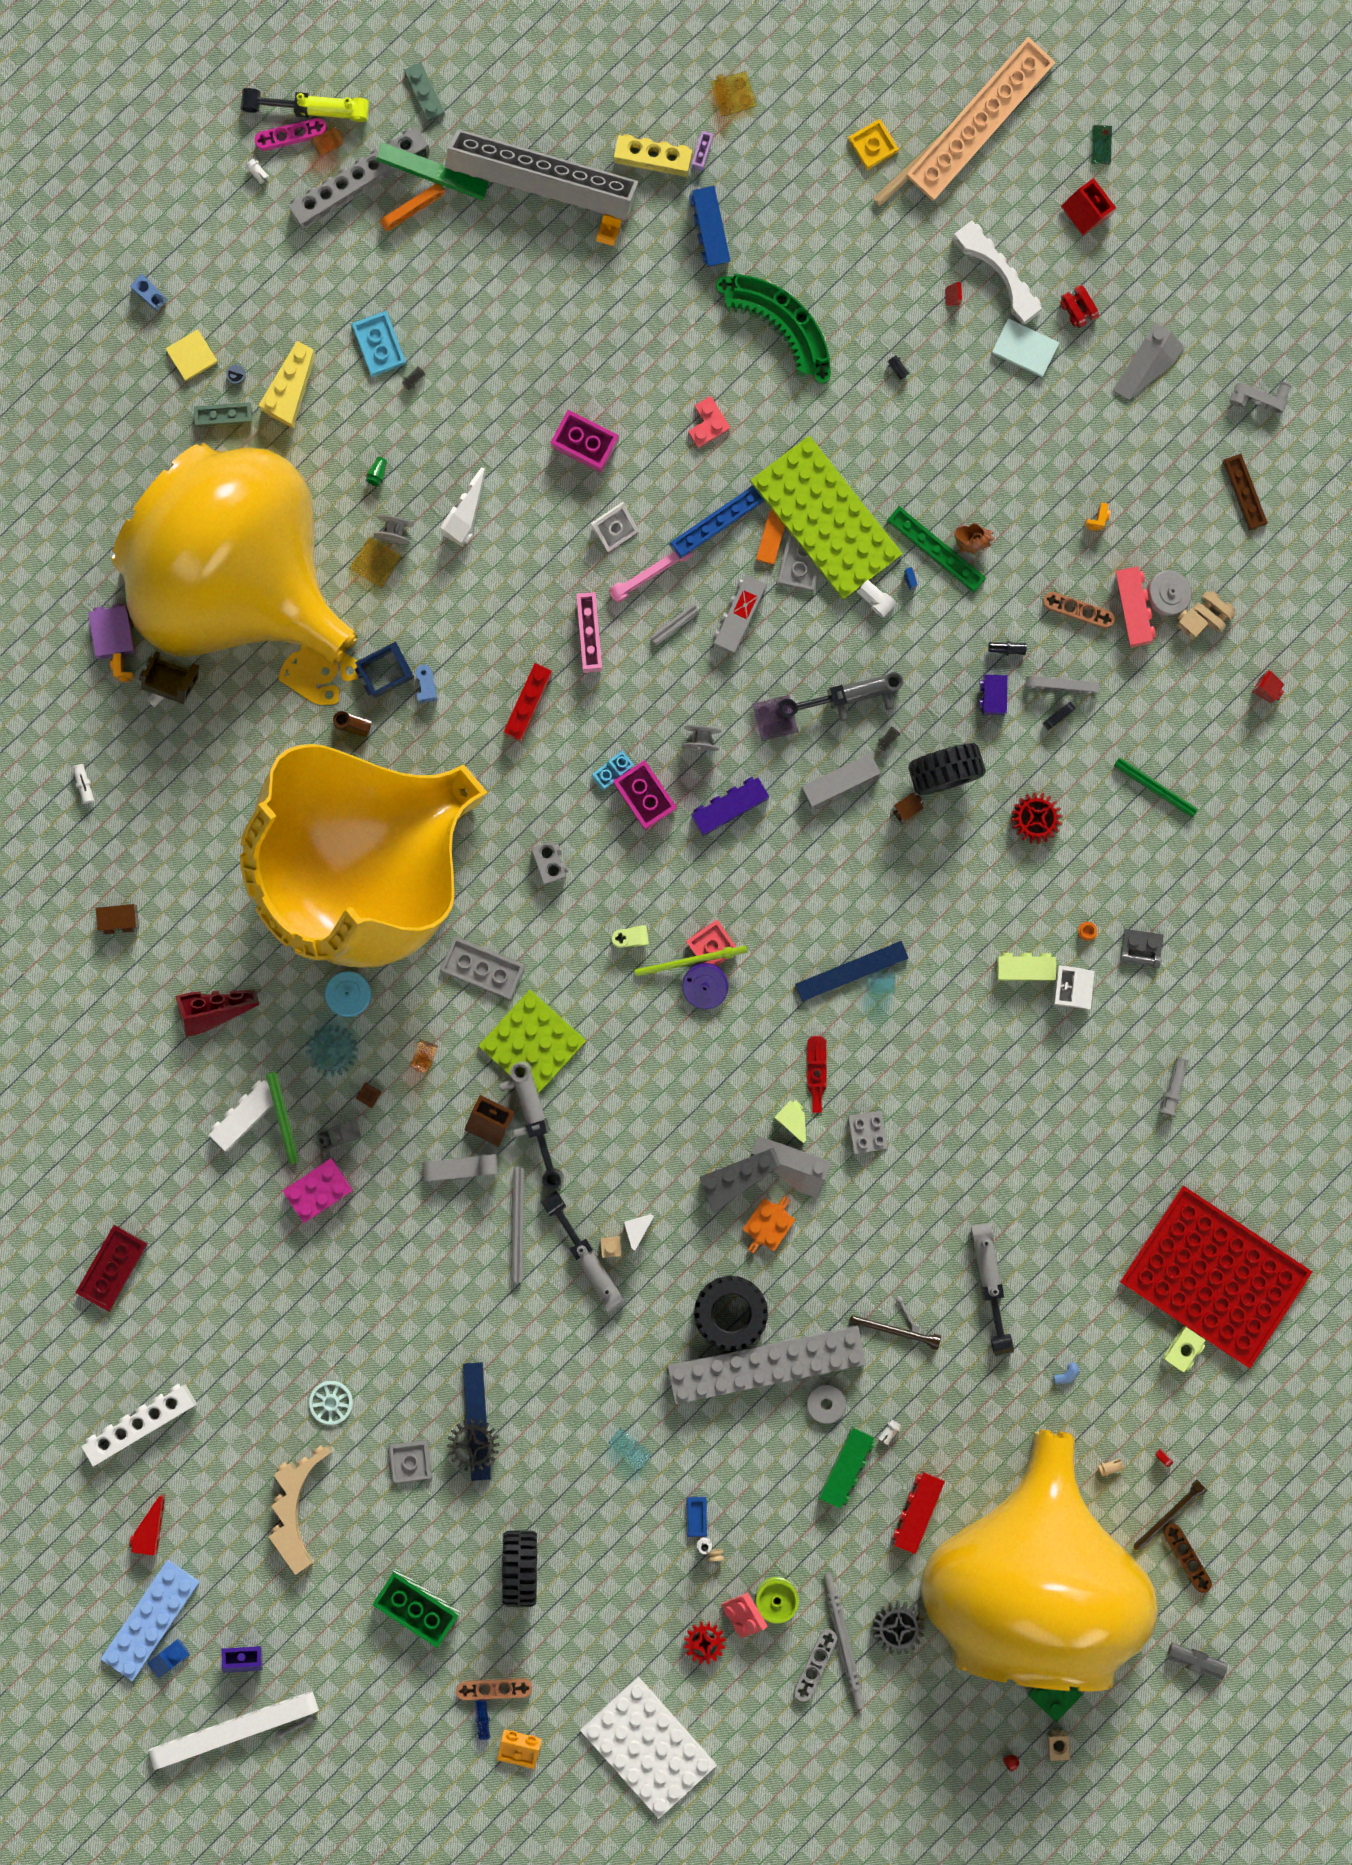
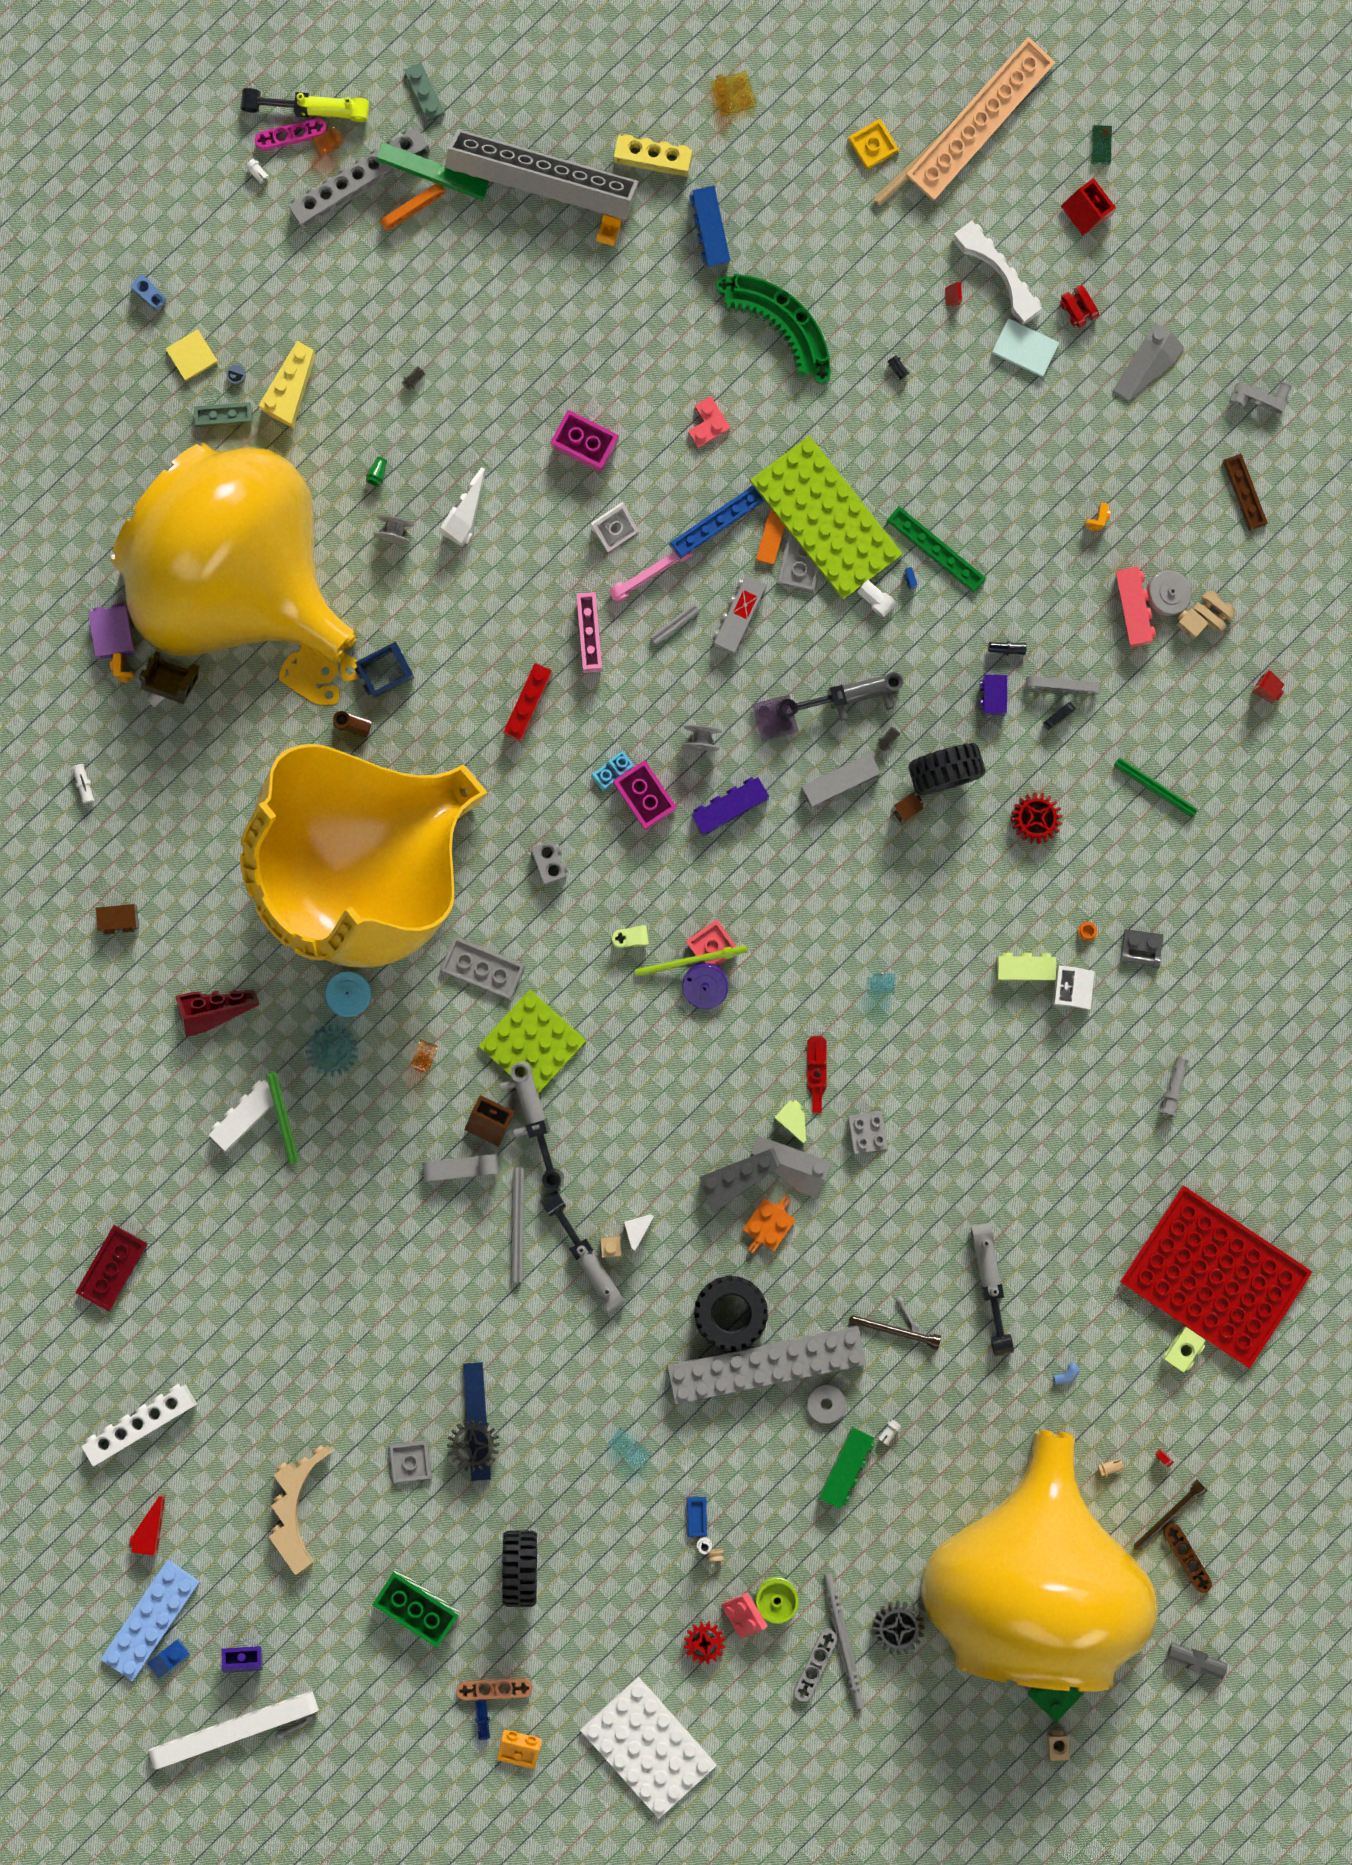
dark pink brick [283,1158,354,1223] -> none
light aqua wheel [309,1381,353,1425] -> none
flat silver slope [316,1120,362,1151] -> none
clear yellow tile [349,536,402,589] -> none
medium azure tile [351,311,407,377] -> none
reddish brown tile [355,1082,382,1108] -> none
medium blue leg [415,665,438,704] -> none
lavender piece [692,131,713,171] -> none
dark blue tile [795,941,909,1002] -> none
red brick [891,1471,945,1554] -> none
dark orange hair [954,523,994,555] -> none
red hinge [1003,1754,1020,1772] -> none
nougat beam [1043,592,1115,629] -> none

